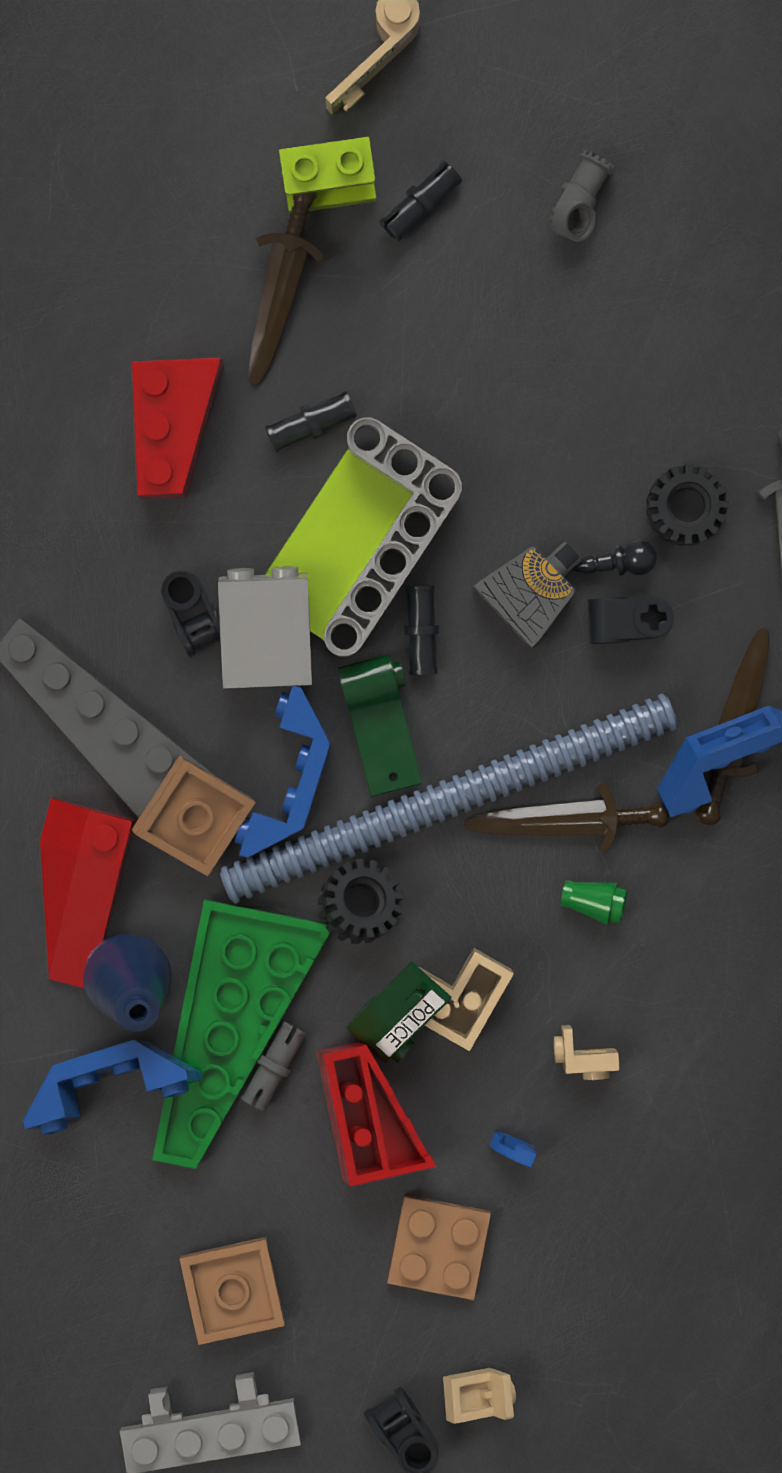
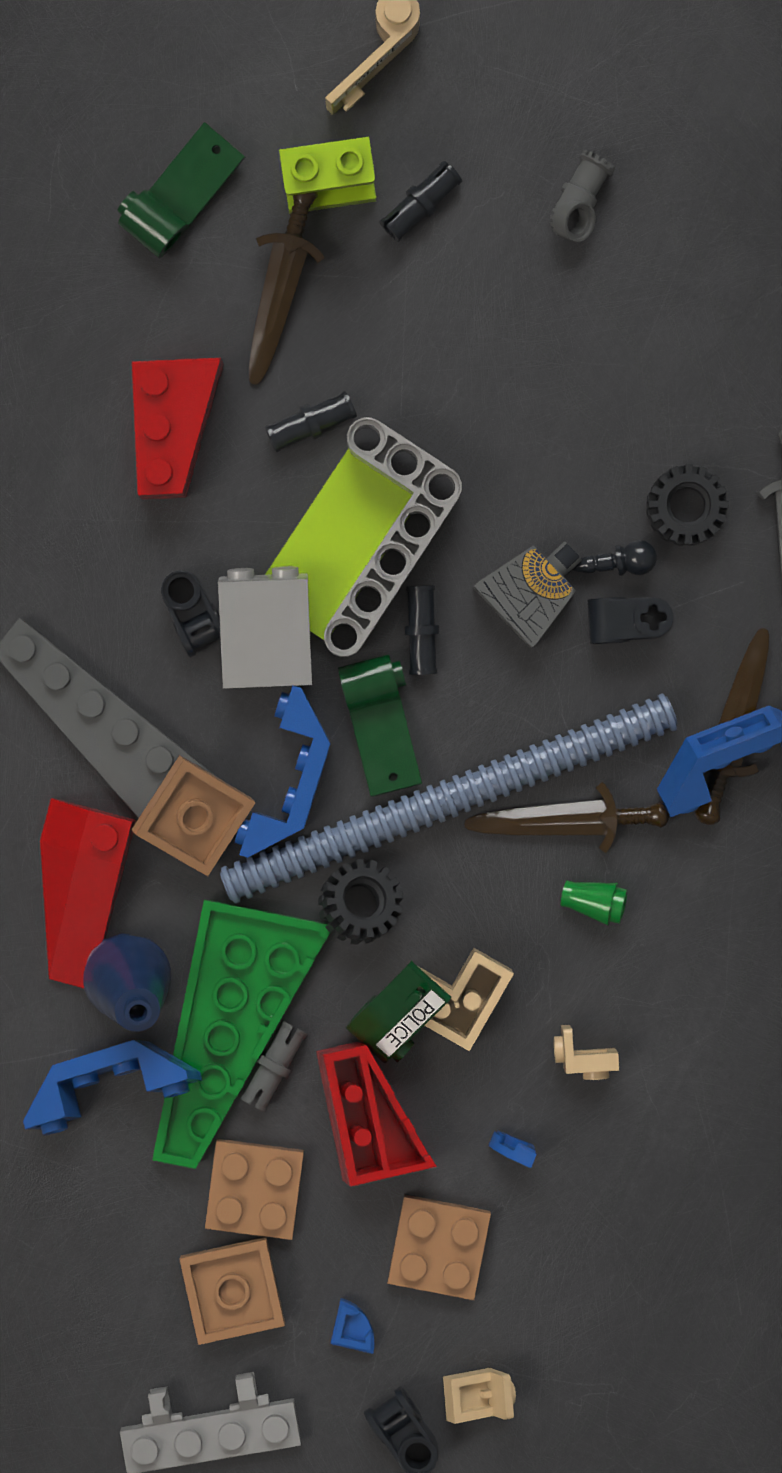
none -> dark green door [117,122,246,258]
none -> medium nougat plate [205,1139,304,1240]
none -> blue tile [330,1298,375,1354]

